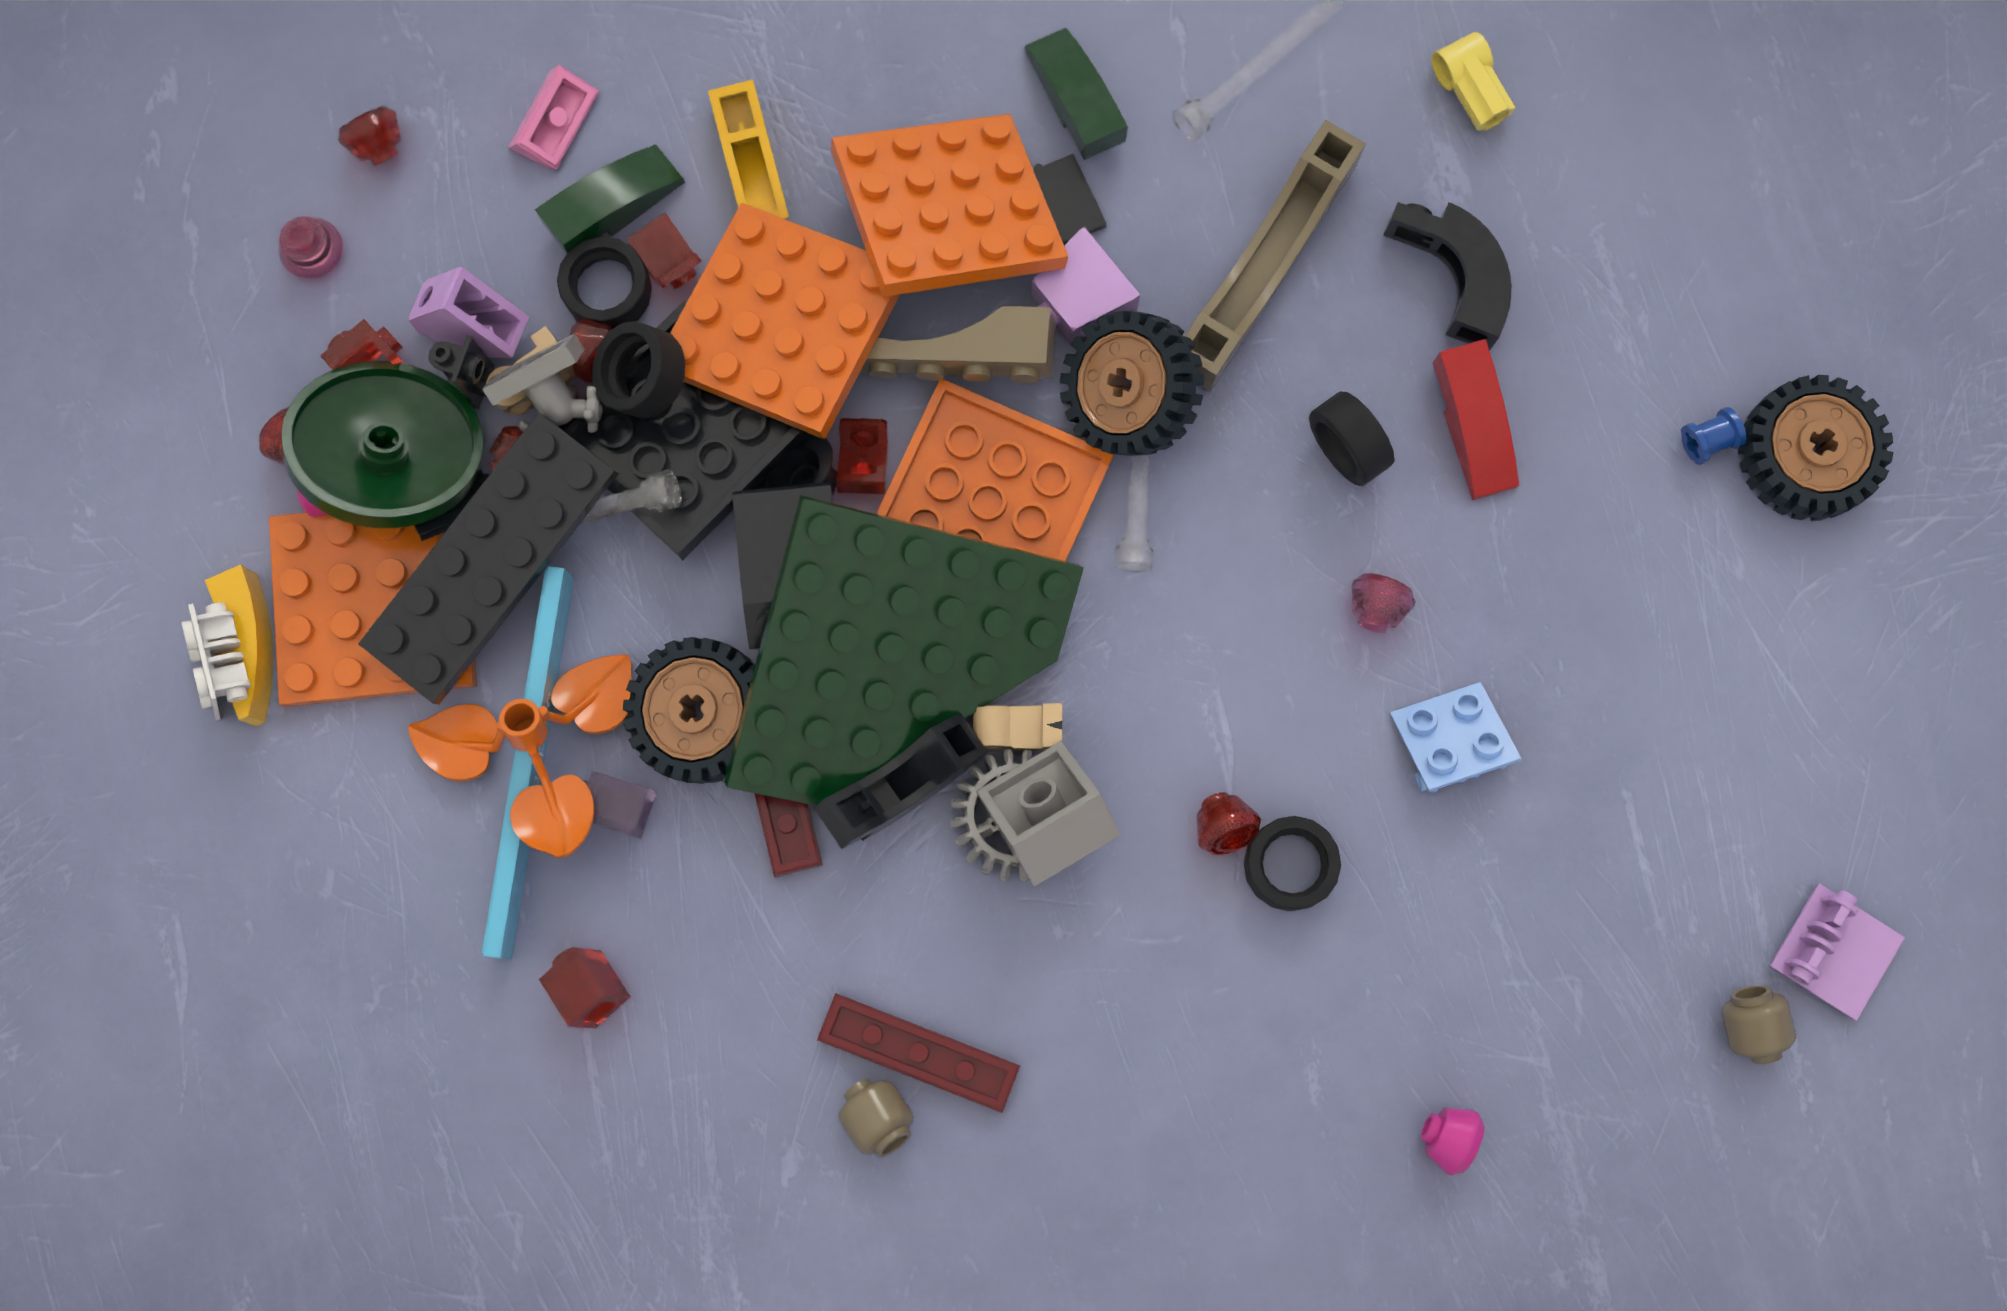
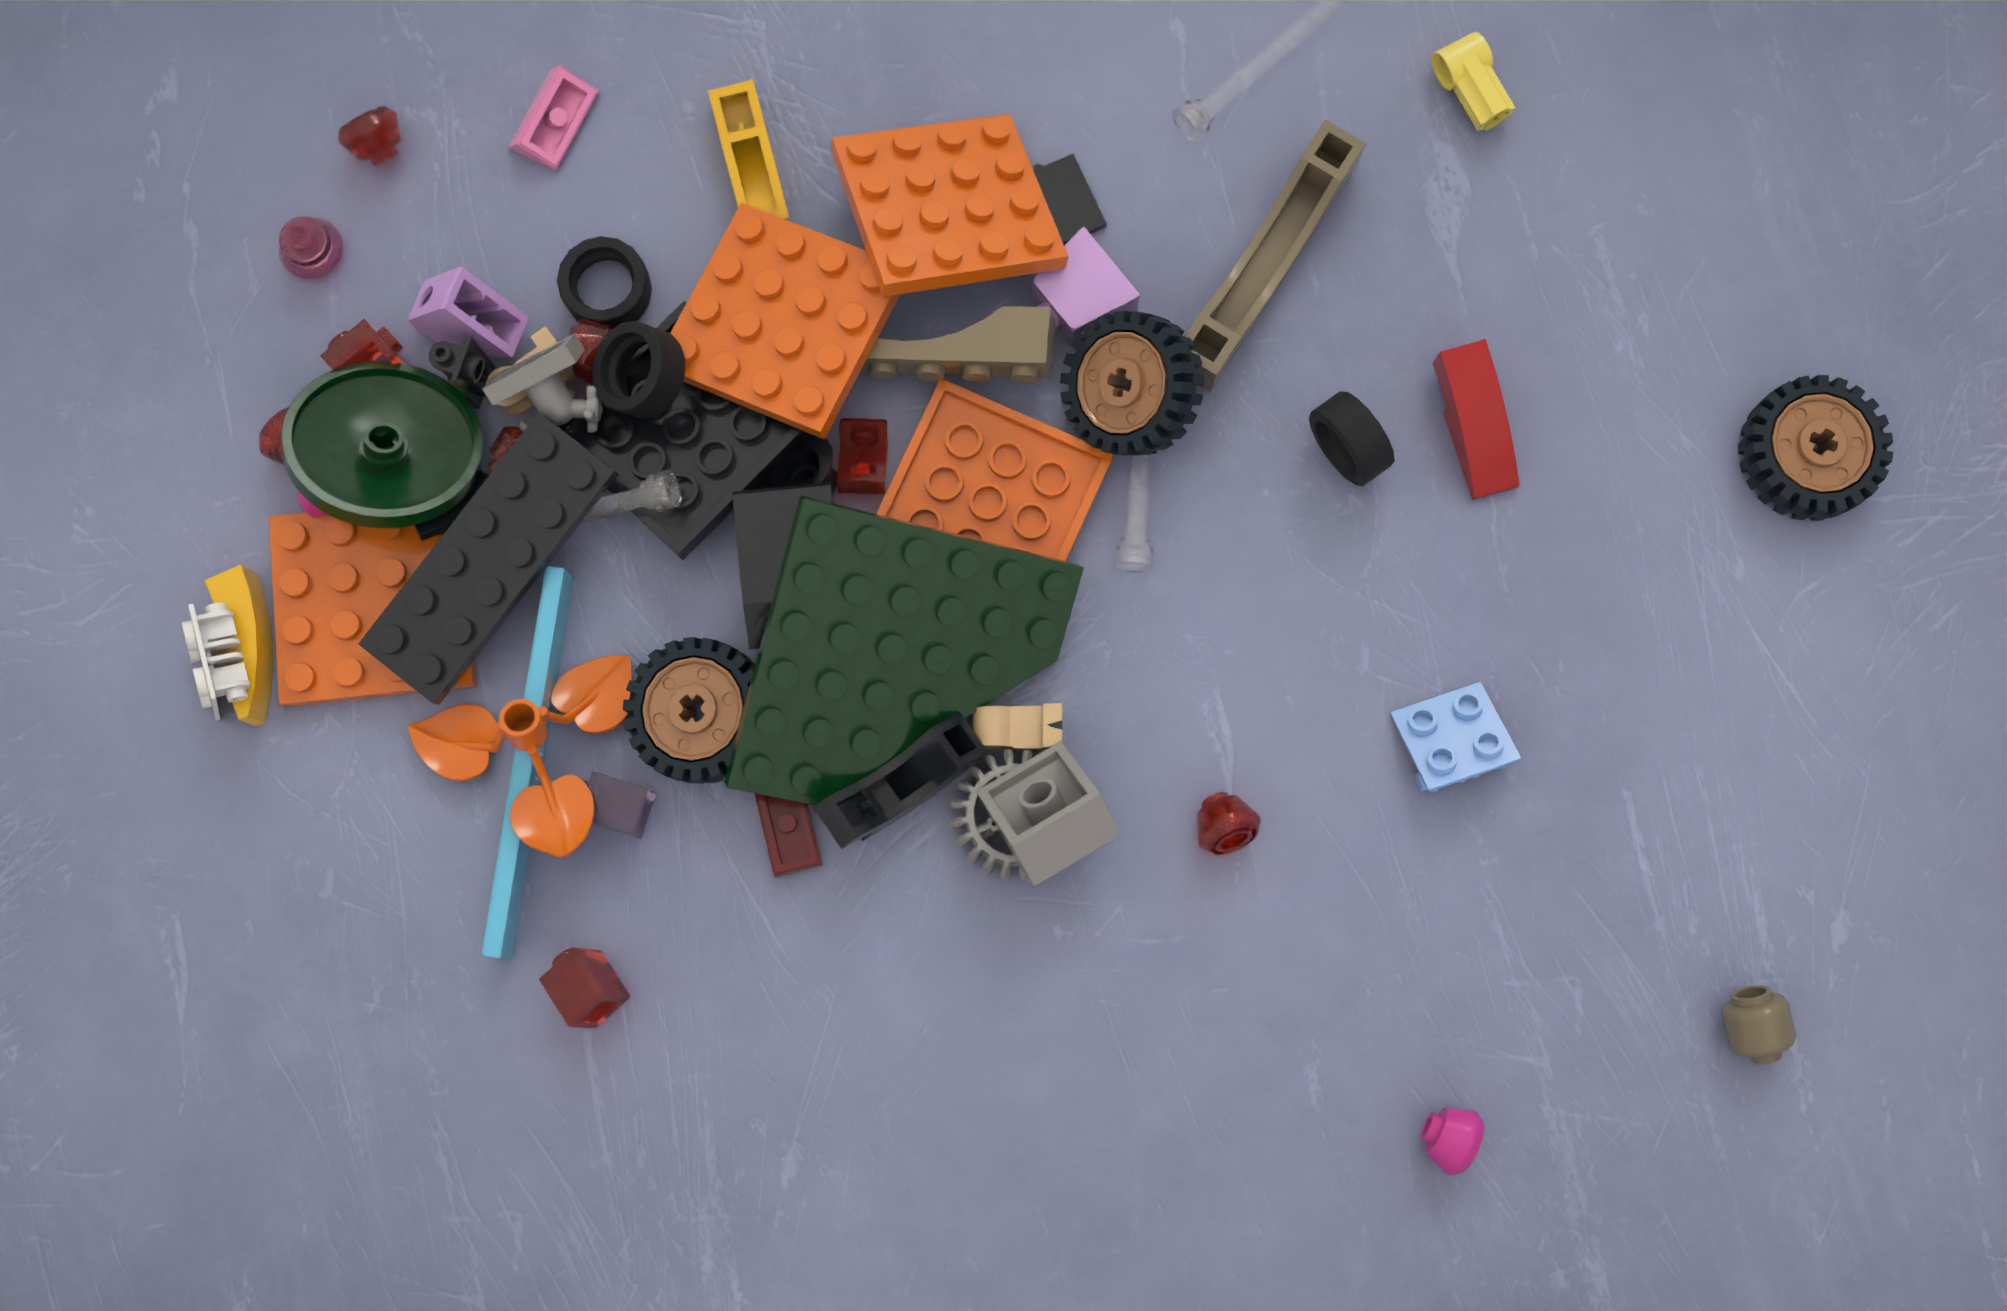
dark green slope [535,145,685,253] -> none
clear red bracket [625,212,701,290] -> none
dark red tile [817,993,1020,1113] -> none
dark tan head [839,1079,913,1157] -> none
dark green slope [1025,28,1128,160] -> none
black tyre [1243,816,1341,911] -> none
clear pink cone [1351,573,1416,633] -> none
black arch [1383,202,1512,351] -> none
blue bush [1681,407,1747,465] -> none
lavender hinge [1769,883,1905,1021] -> none

